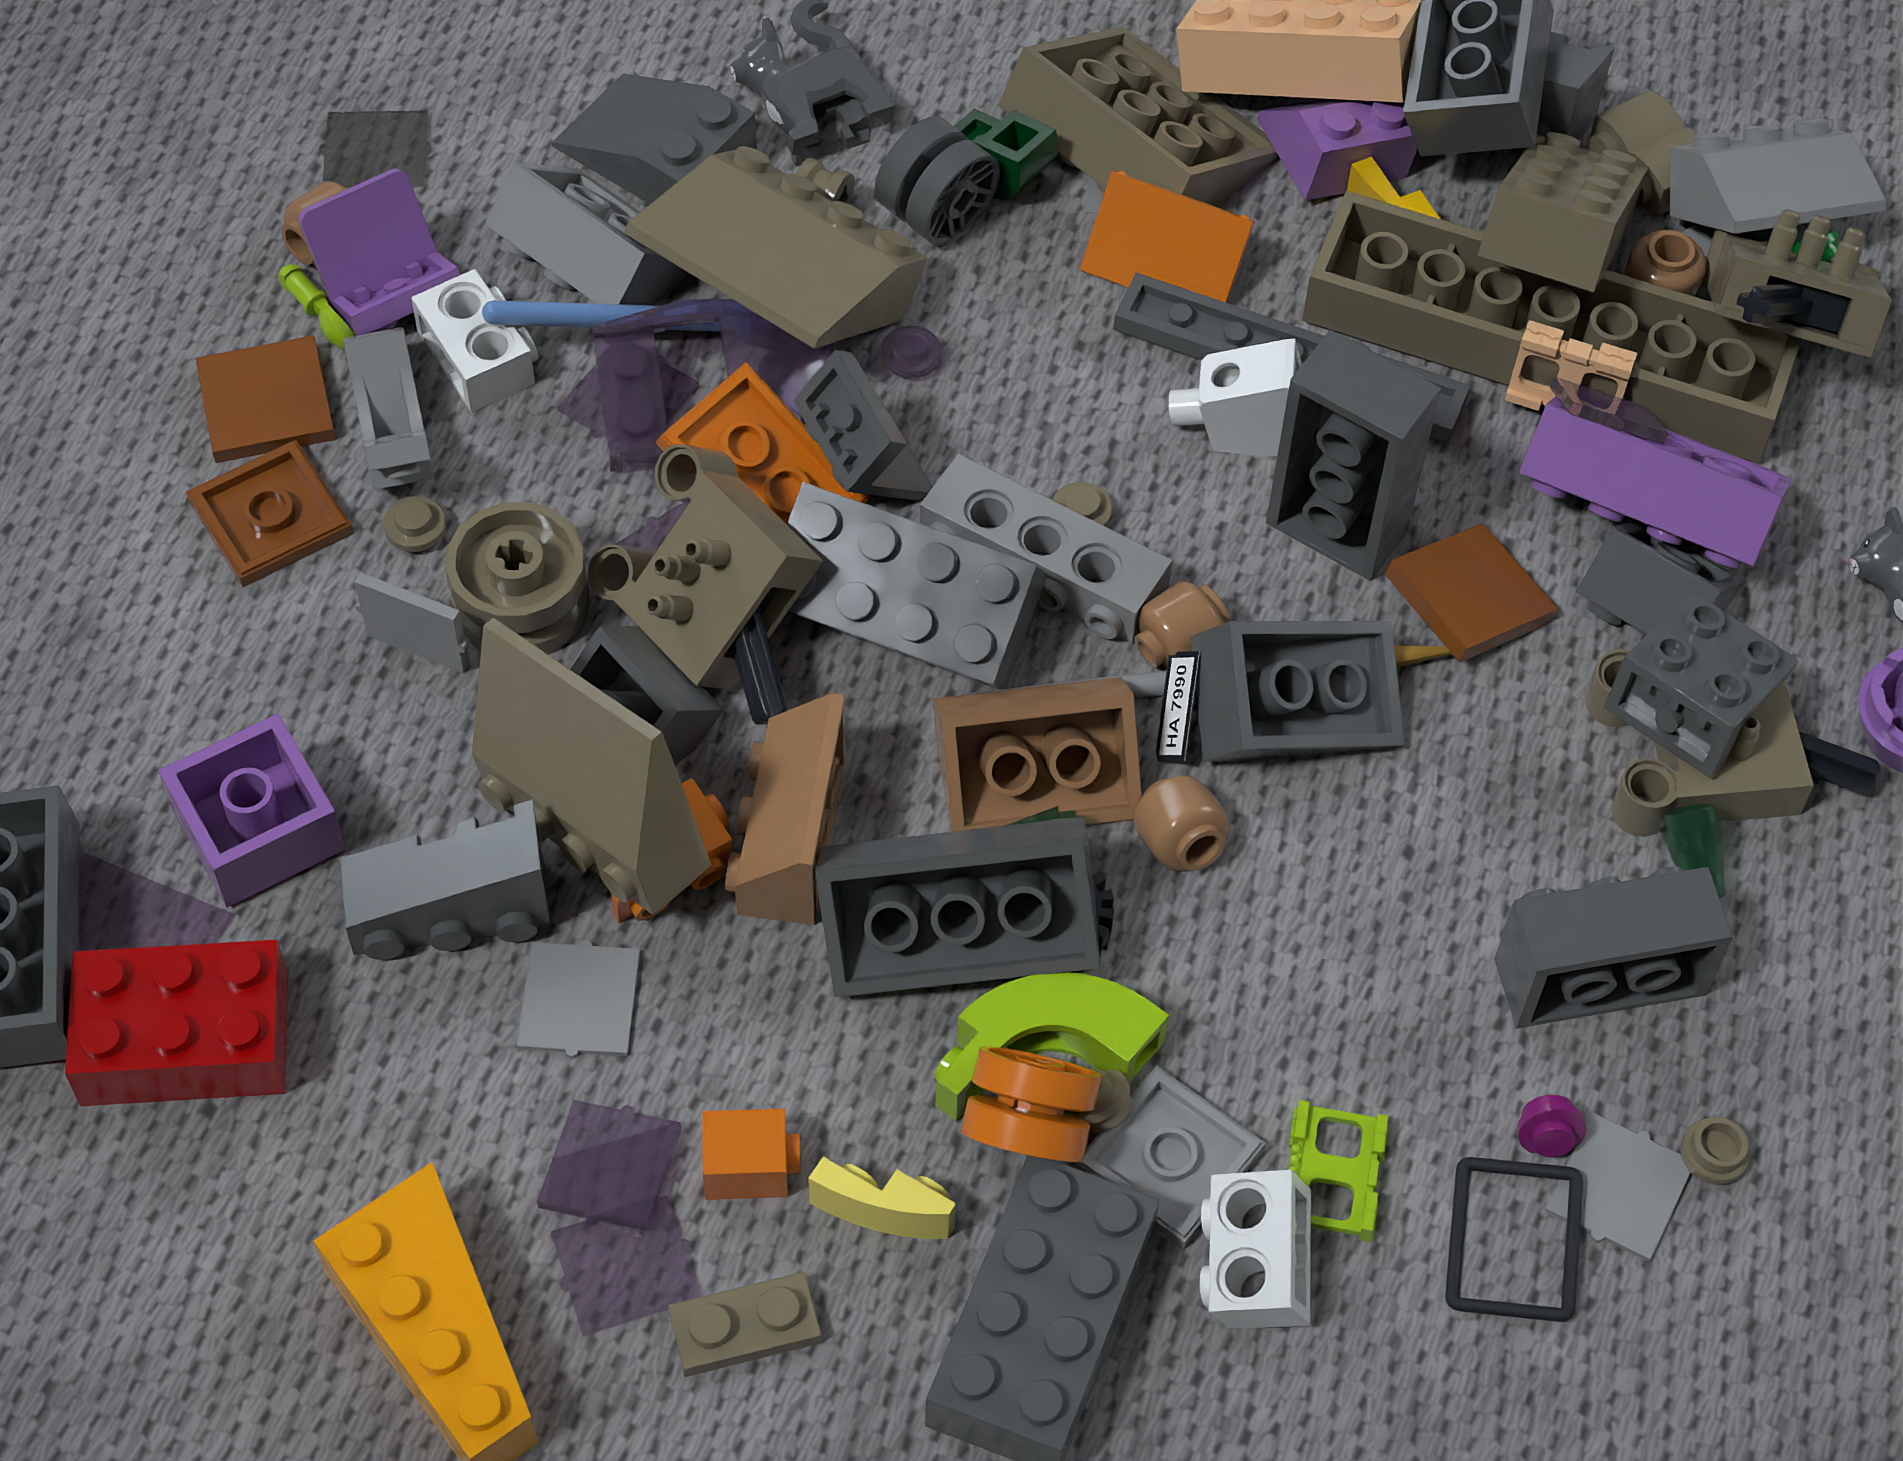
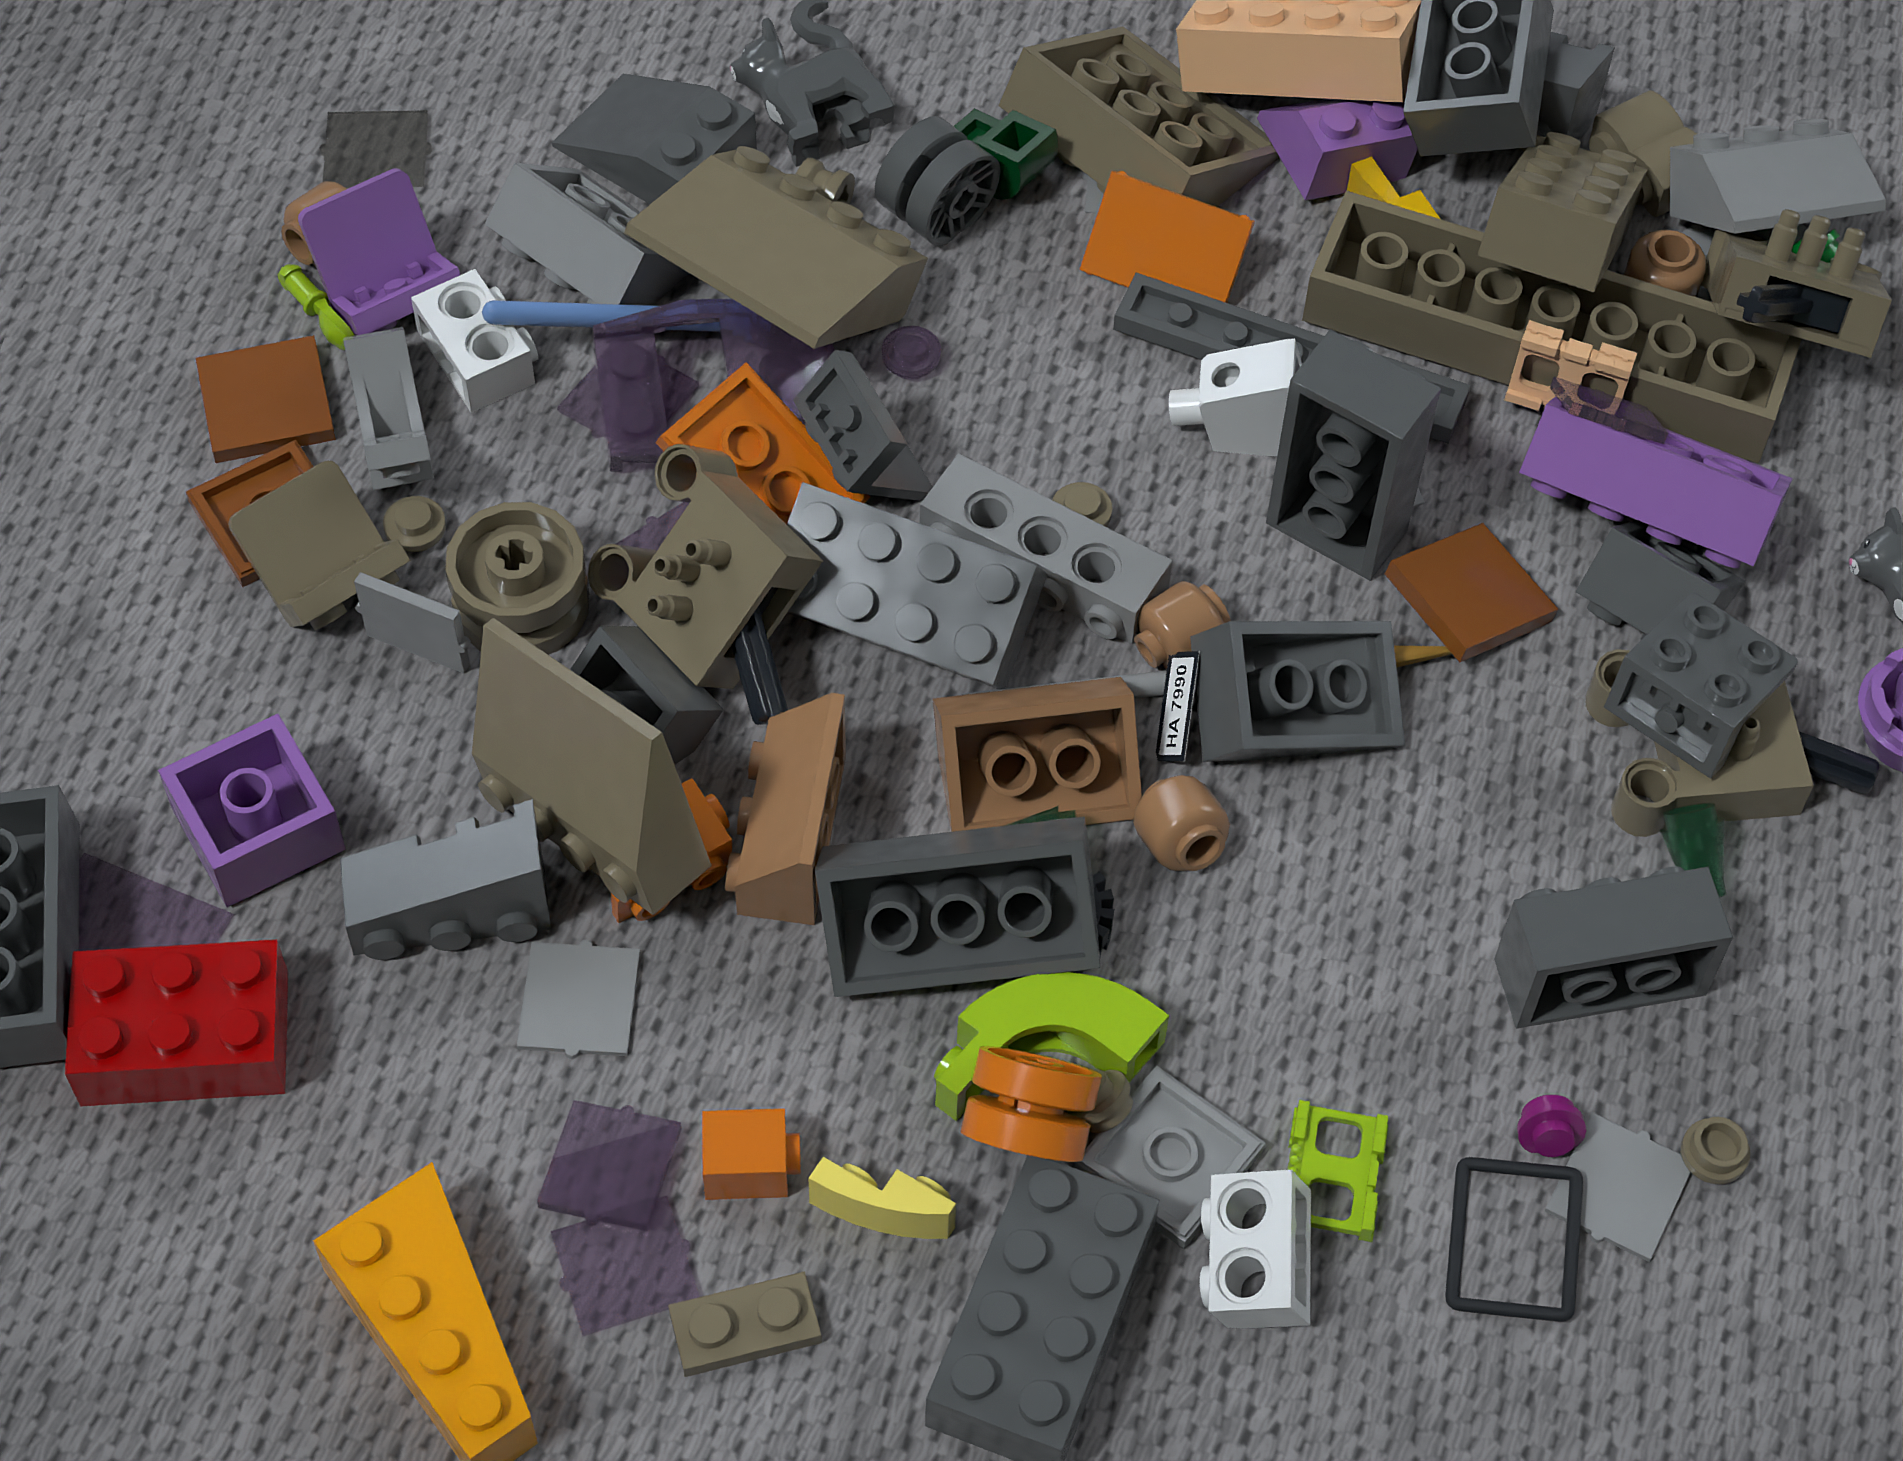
none -> dark tan bracket [228,460,411,630]

